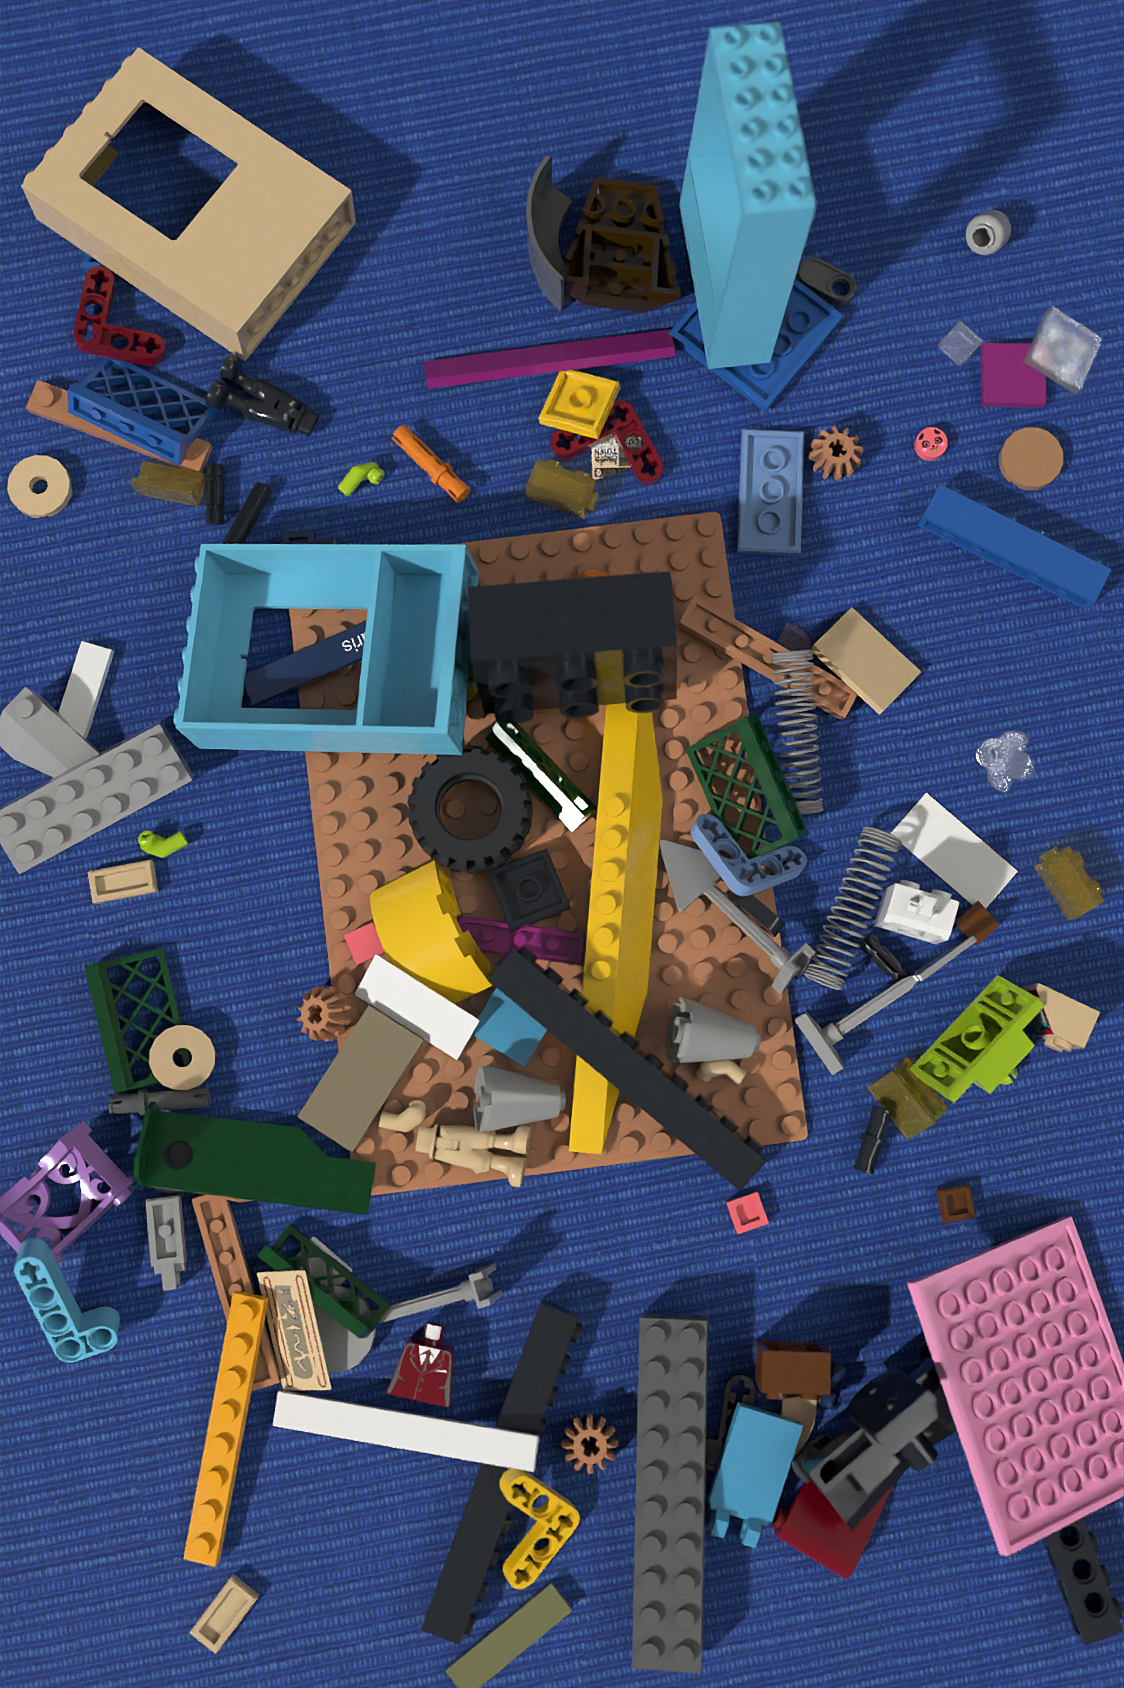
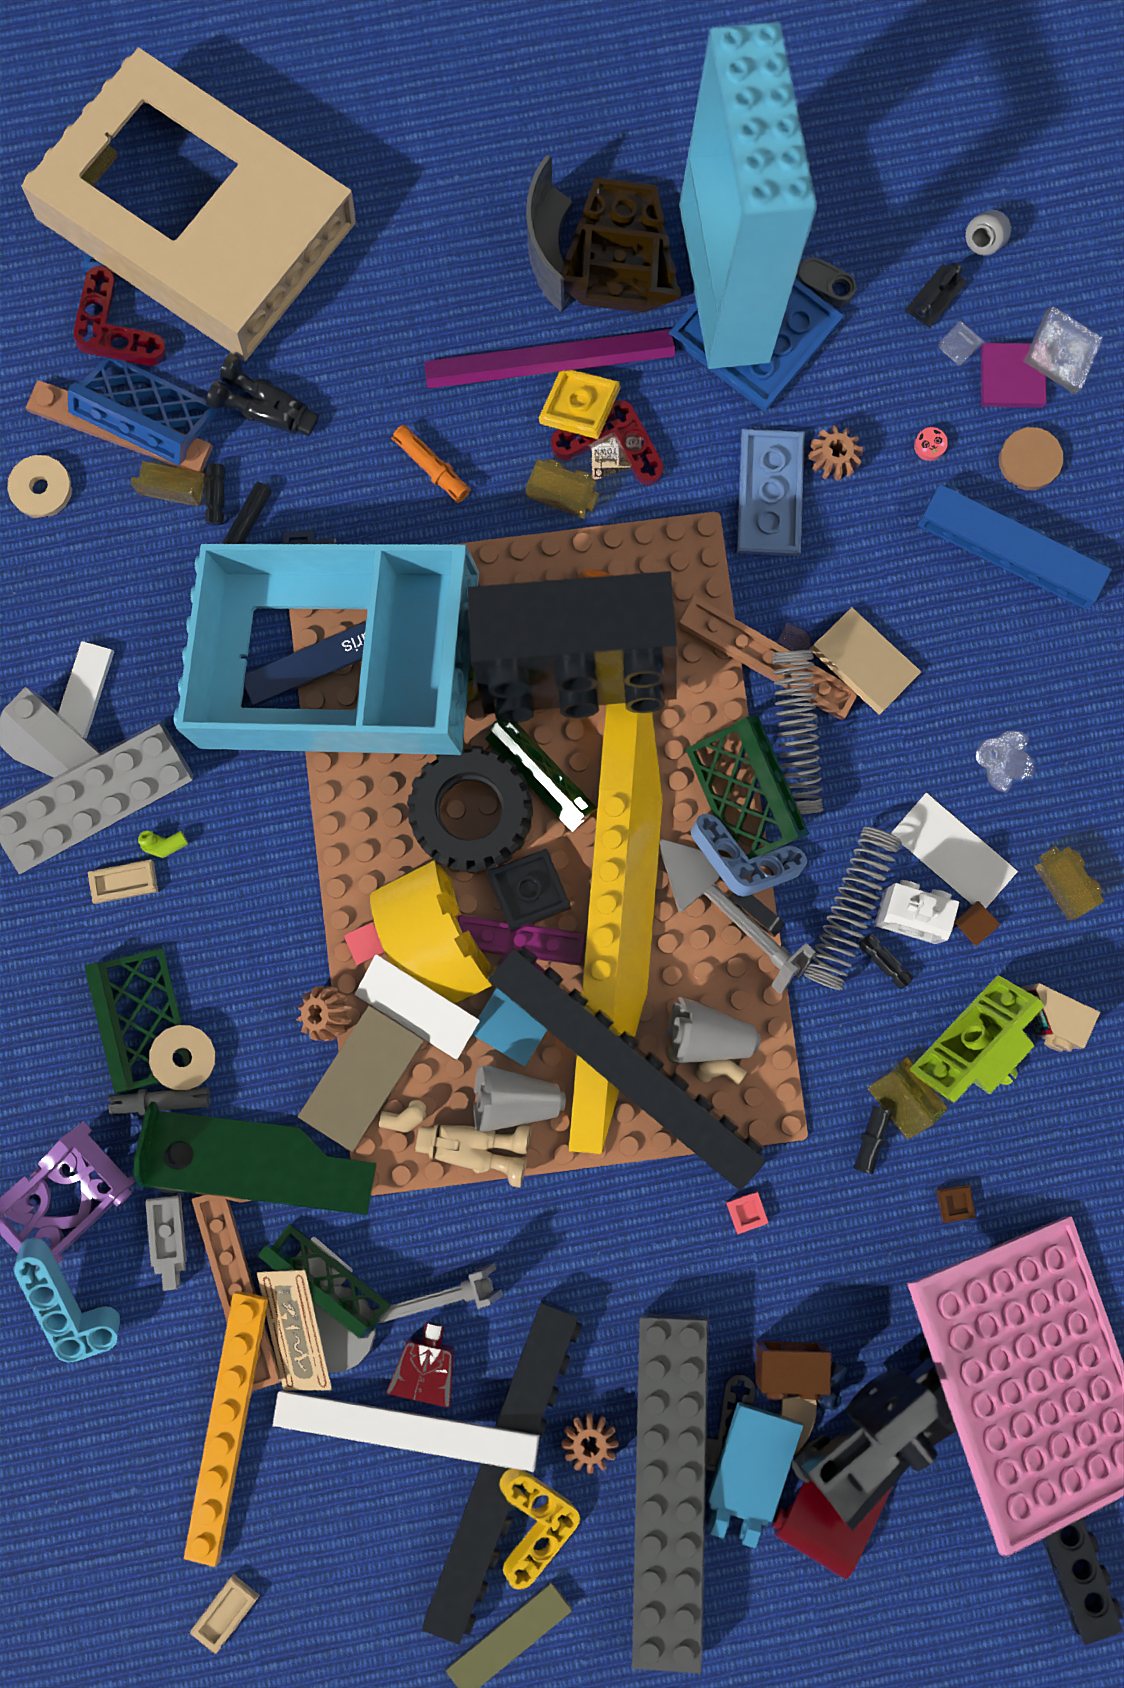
lime arm [338,462,384,497] -> none
light grey piece [795,936,977,1075] -> none
none -> black hinge [905,262,967,329]

